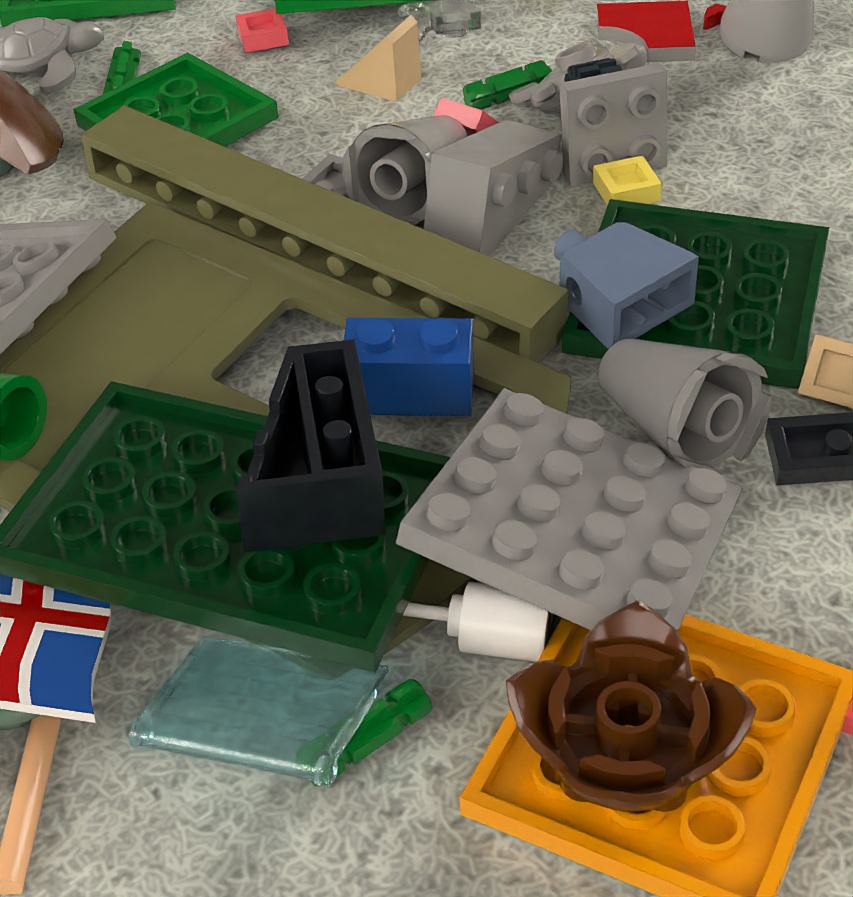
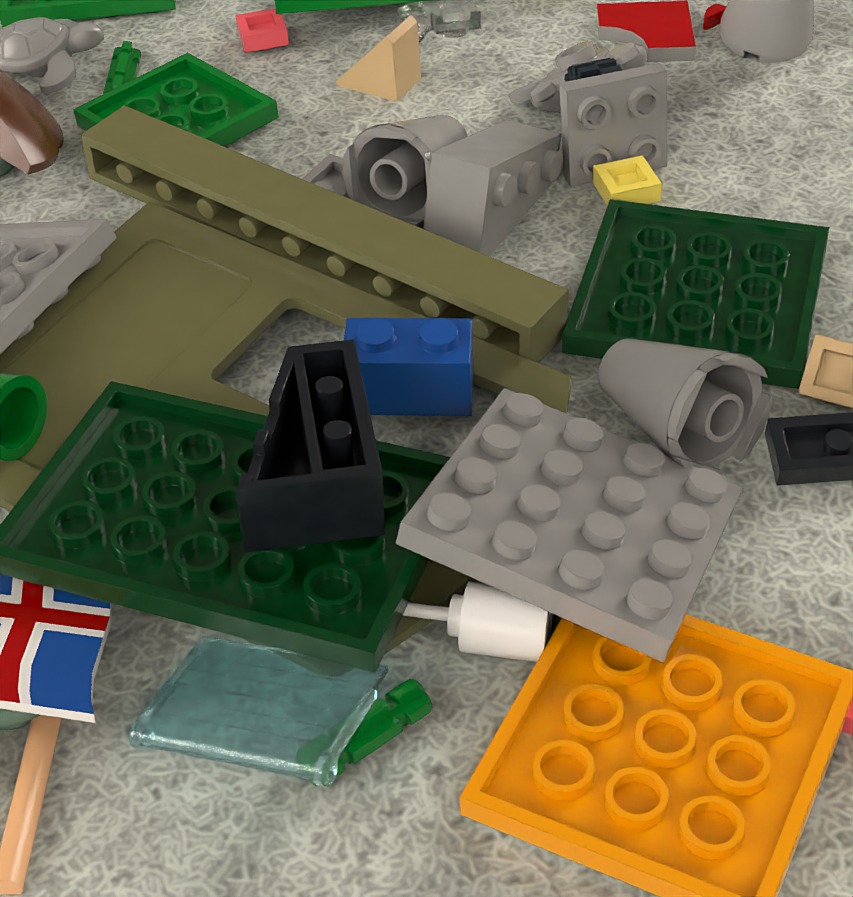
coral plate [434,98,499,136] -> none
green axle [463,60,552,110] -> none
reddish brown brick [506,599,757,812] -> none
sand blue torso [554,222,699,349] -> none

